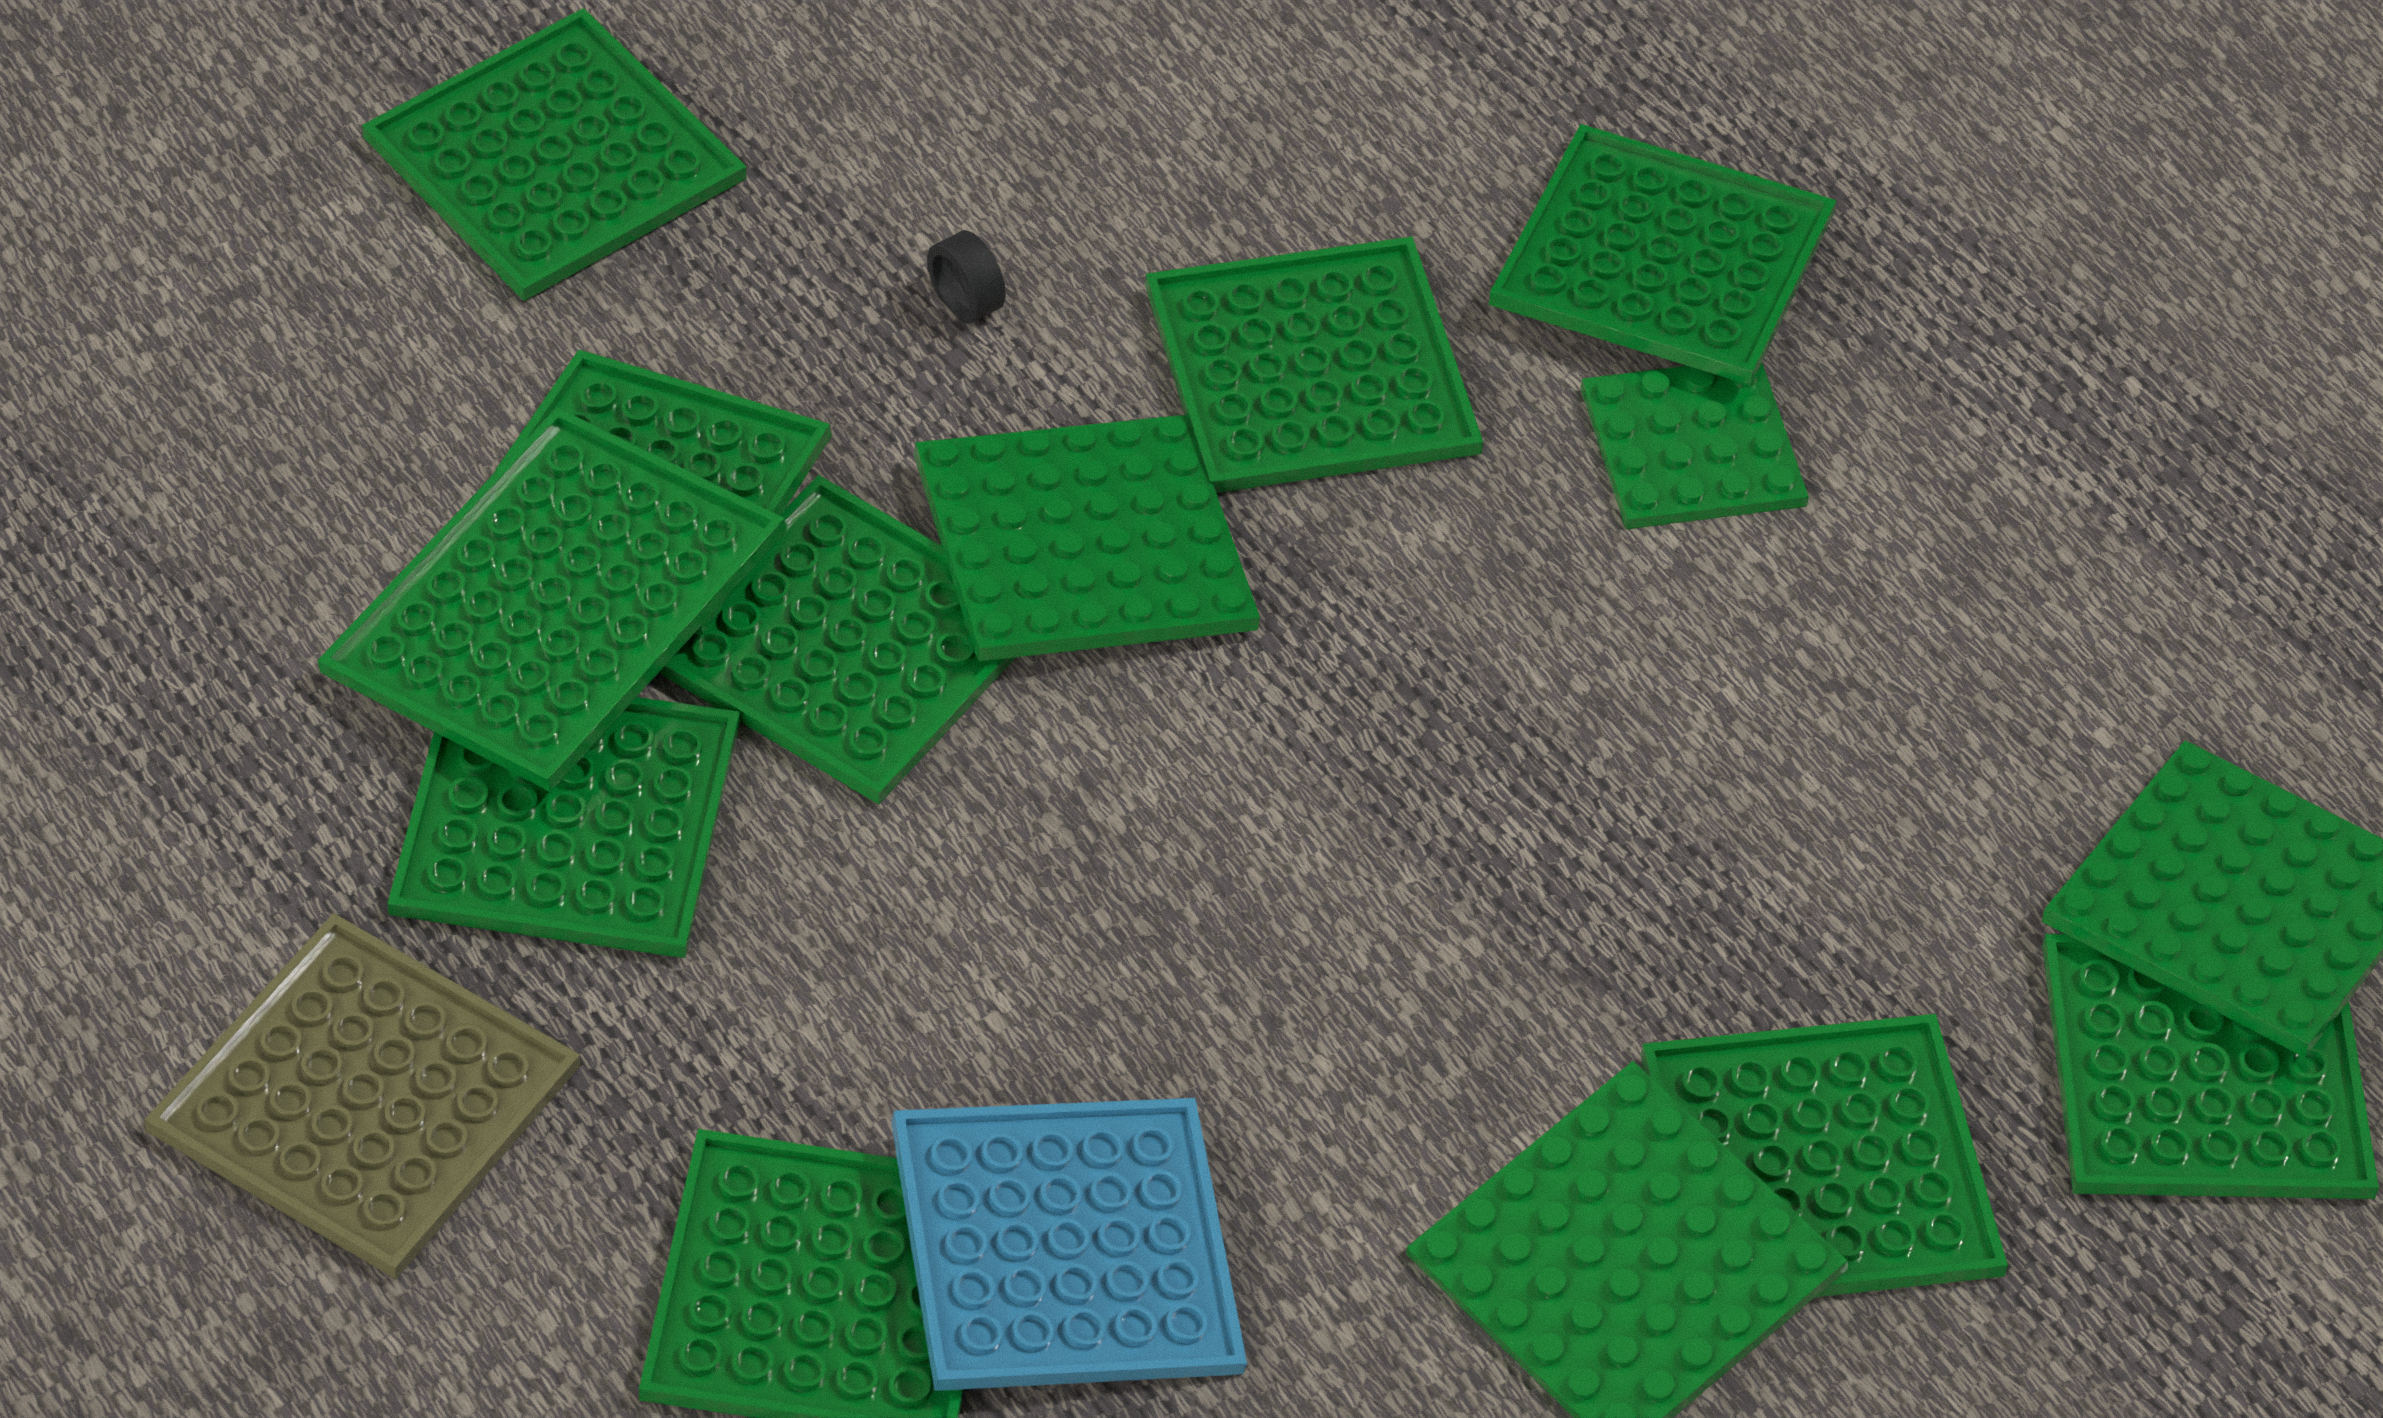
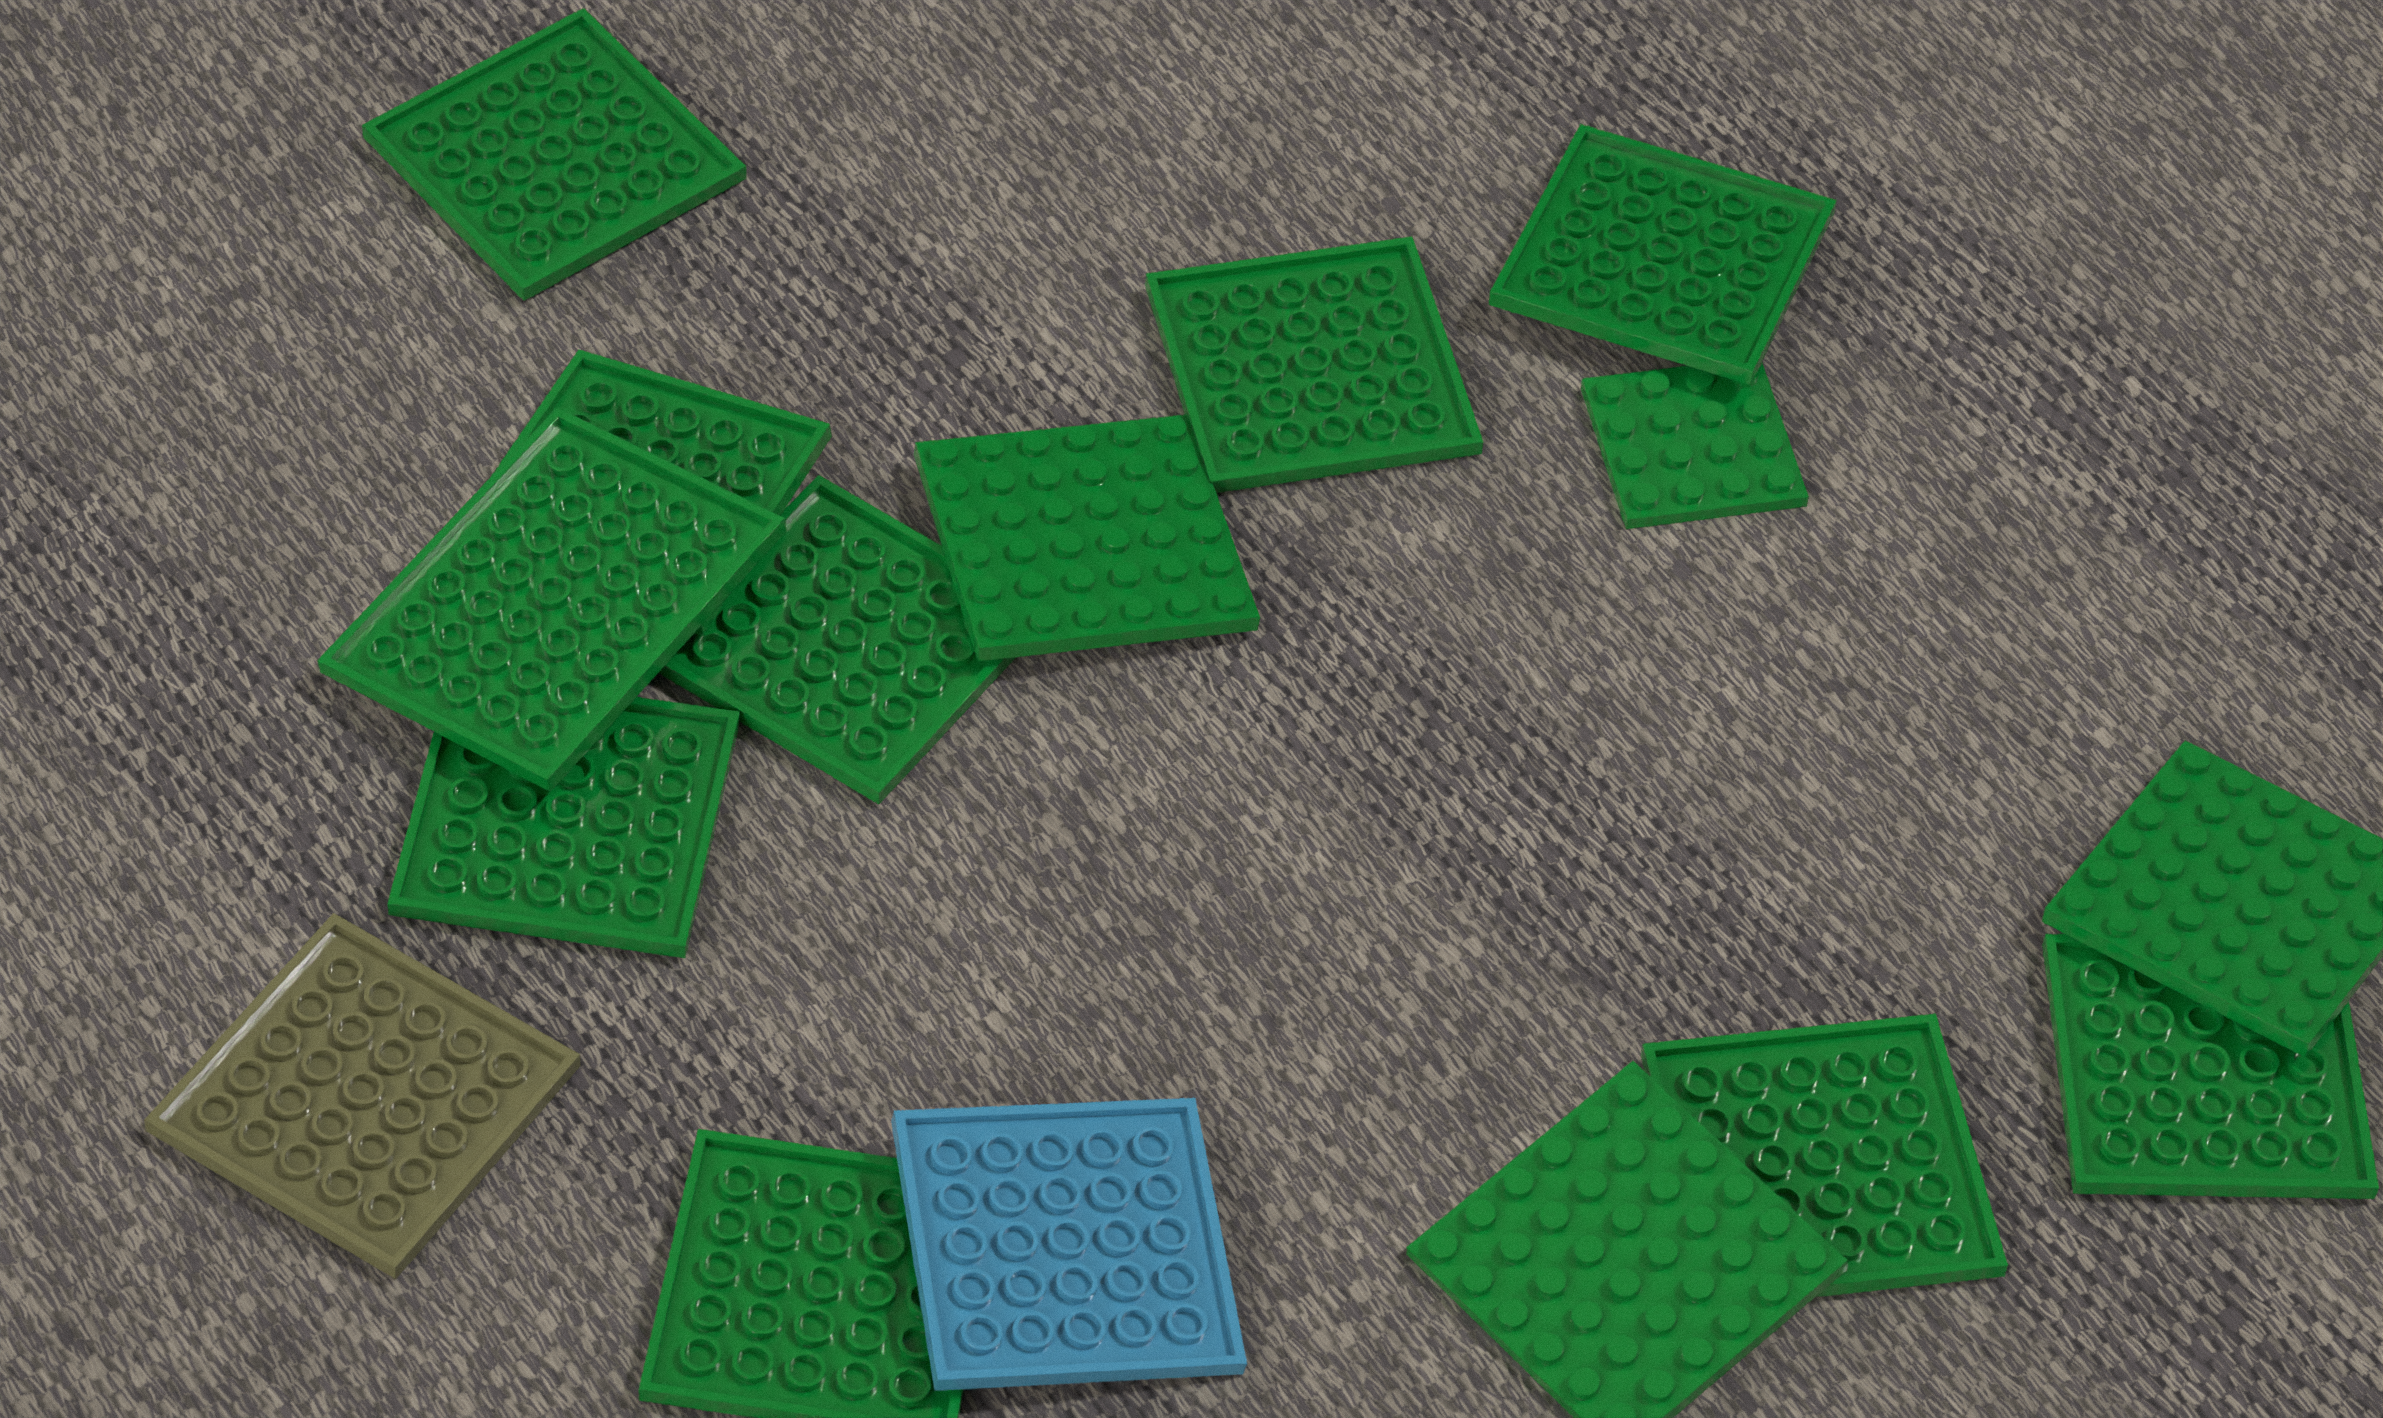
black tyre [927,230,1006,324] -> none

